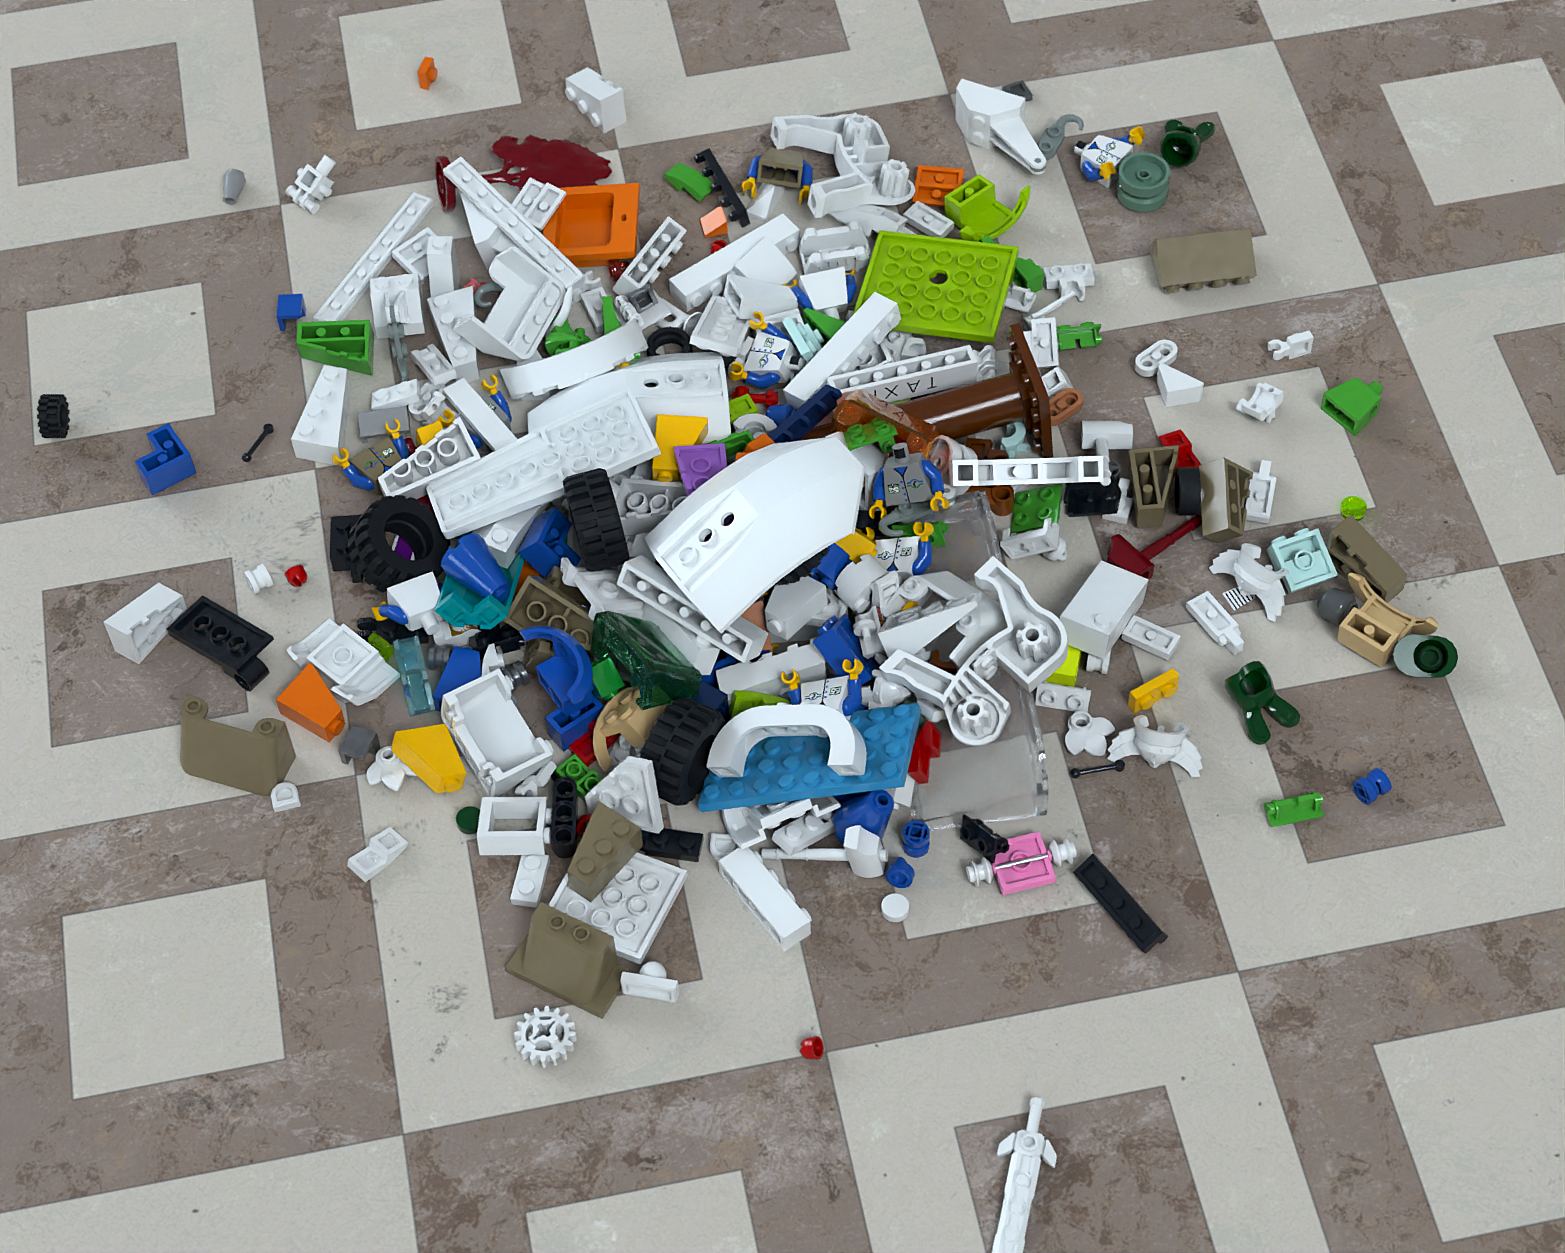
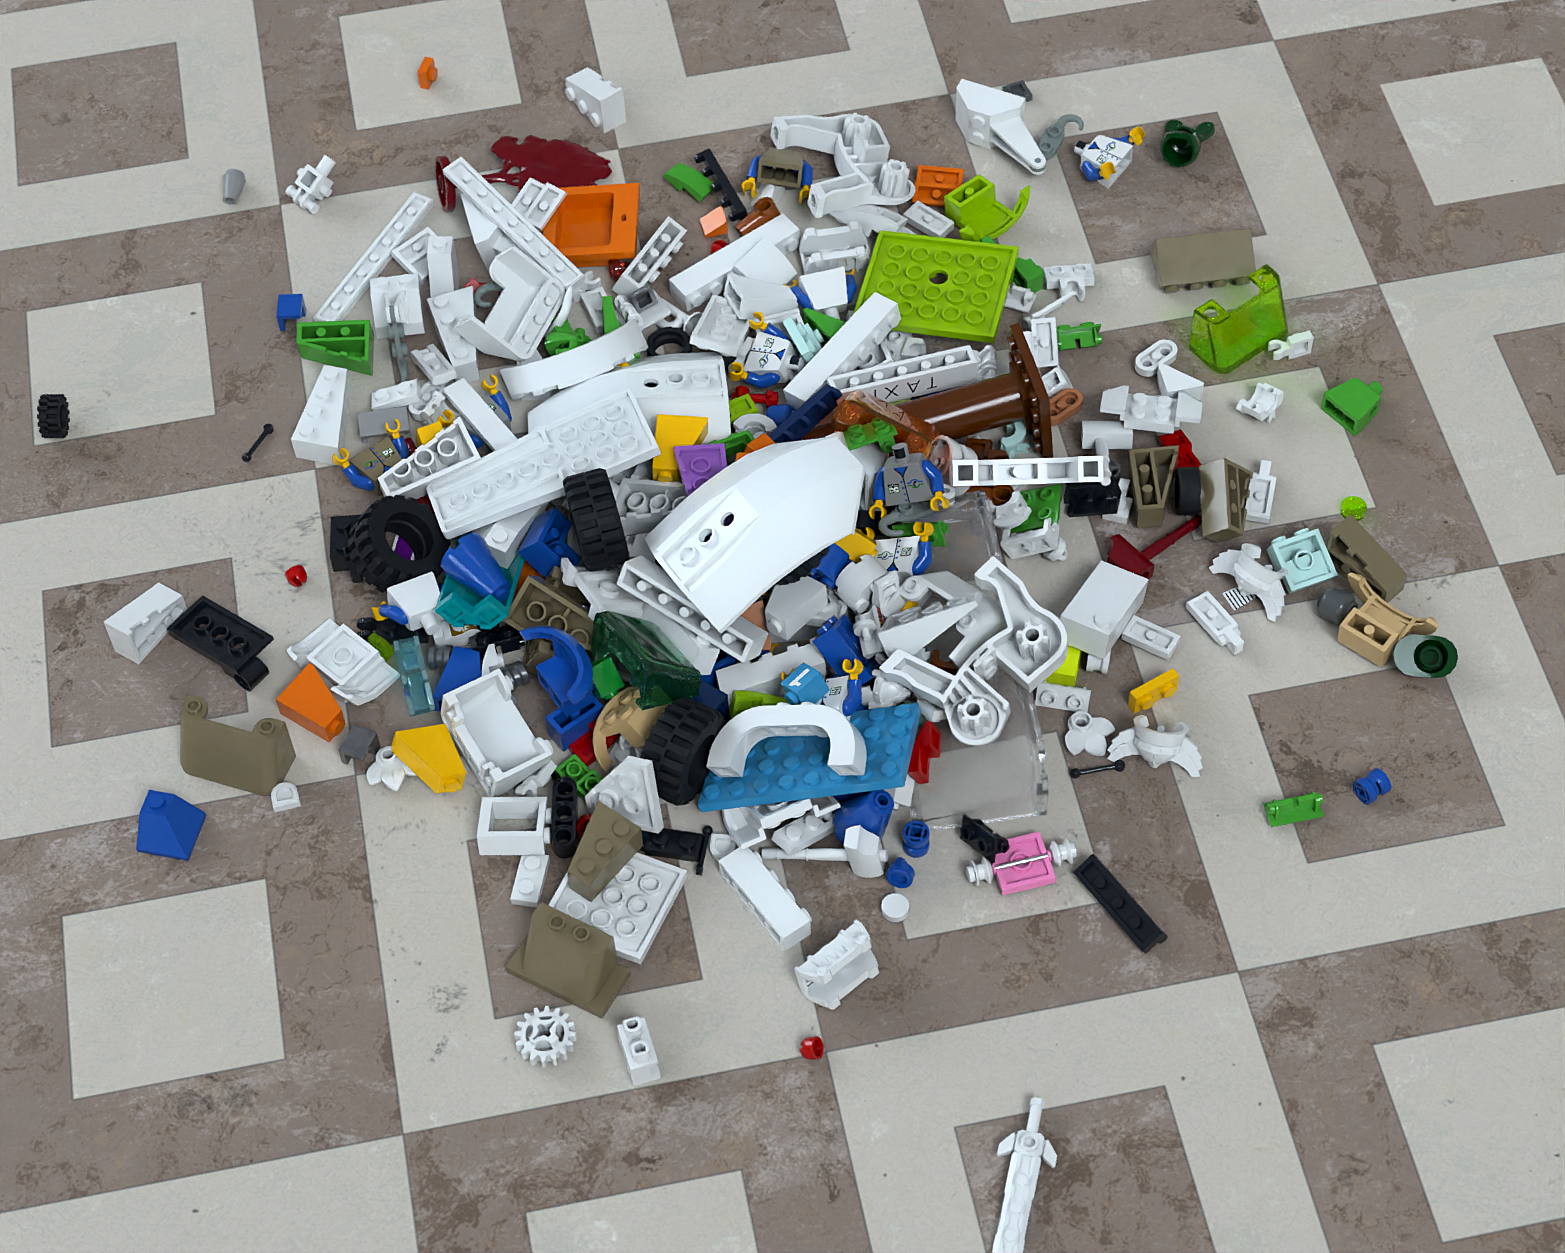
blue brick [135,423,196,495] -> none
white wheel [243,563,273,595] -> none
white slope [347,827,408,882] -> none
dark green tile [456,806,480,834] -> none
white tile [620,961,679,1003] -> none
sand green wheel [1117,152,1170,212] -> none
dark green piece [1225,661,1300,745] -> none
none -> blue slope [136,790,206,861]
none -> white hips [617,1017,661,1086]
none -> black hinge [696,825,713,876]
none -> dark orange piece [734,197,781,237]
none -> dark azure brick [781,662,830,705]
none -> white piece [794,919,879,1010]
none -> white piece [982,491,1032,530]
none -> white piece [1100,385,1203,434]
none -> clear neon green windscreen [1189,264,1288,374]

